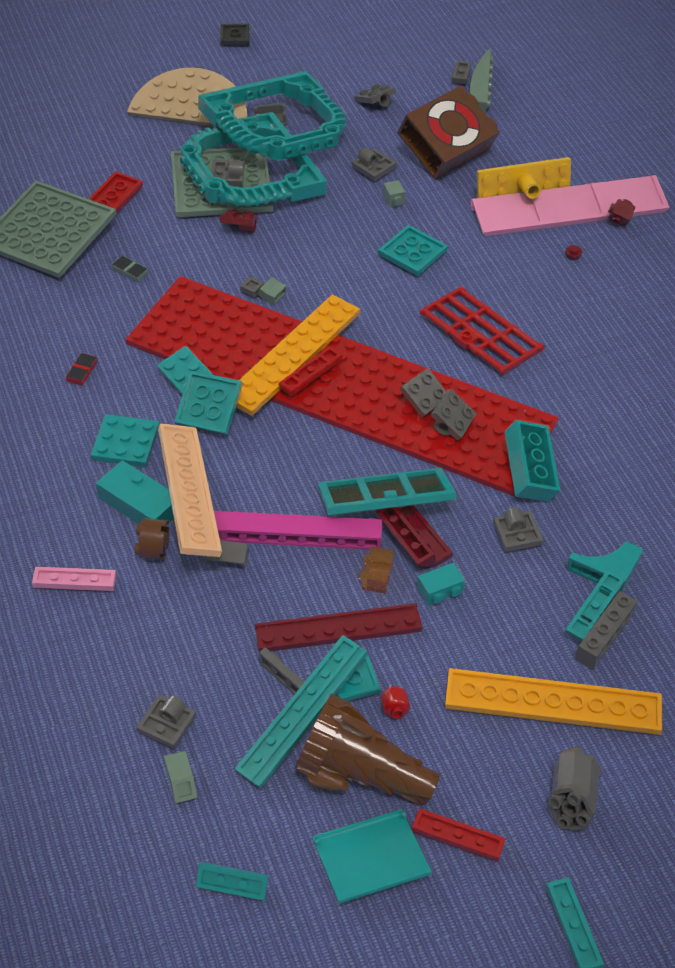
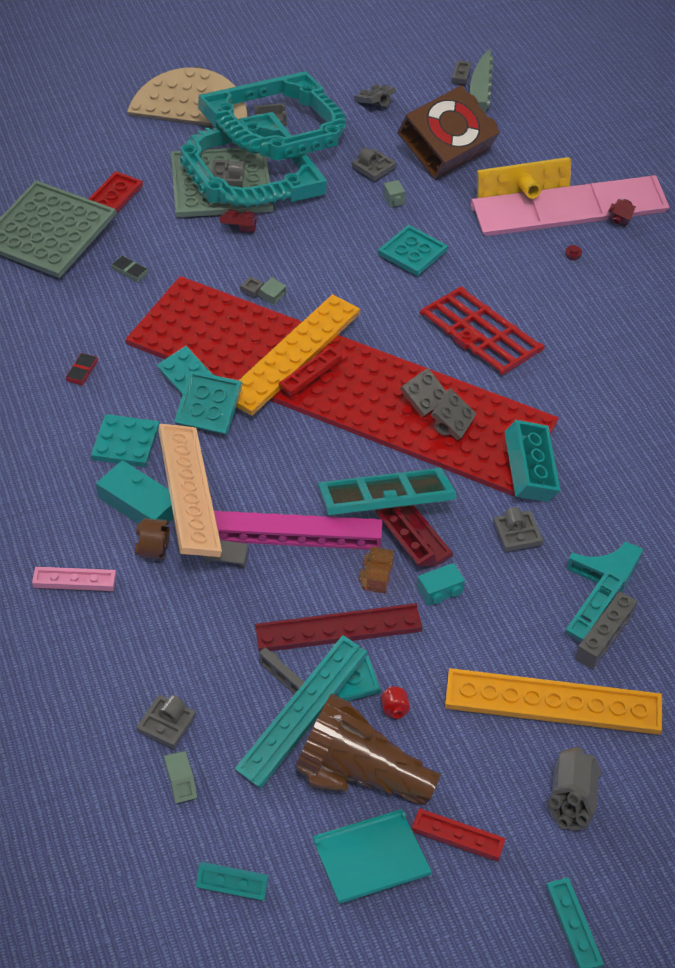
pearl dark grey plate [220,24,250,45] -> none

